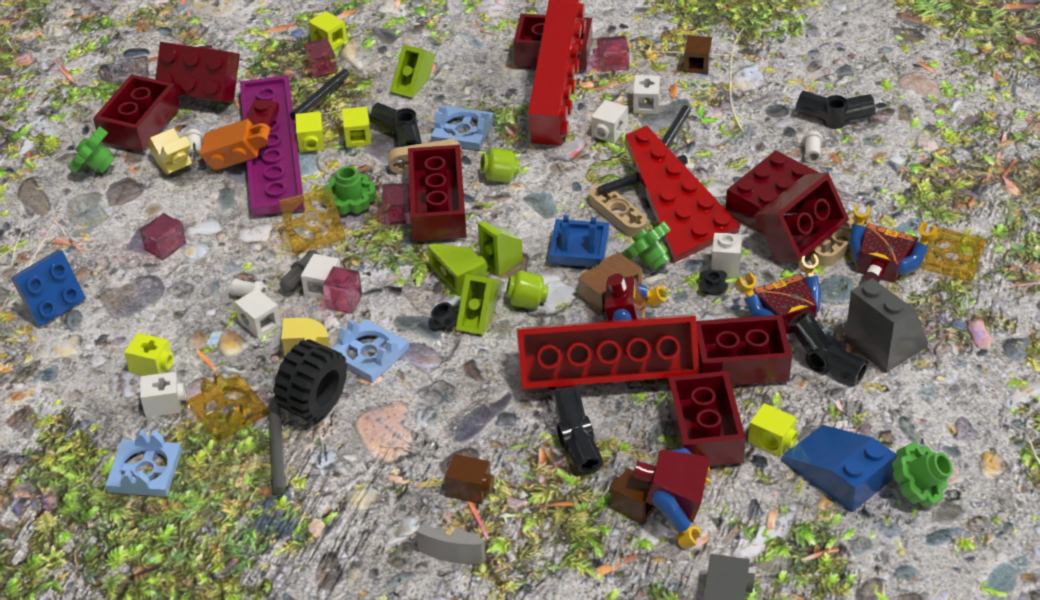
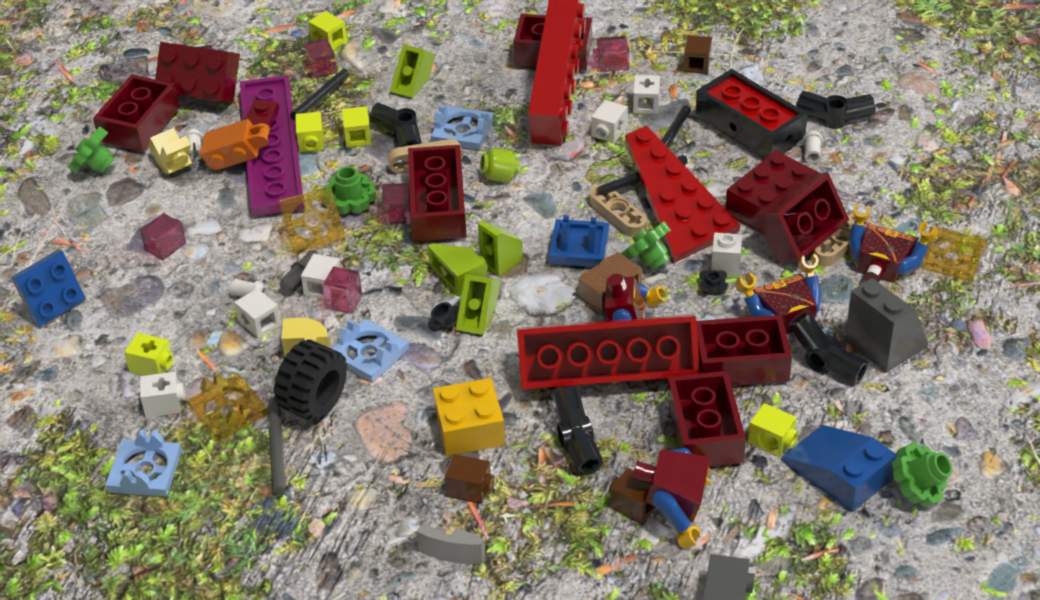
lime head [506,270,549,310] -> none
none -> yellow brick [433,378,505,456]
none -> black brick [695,69,808,158]

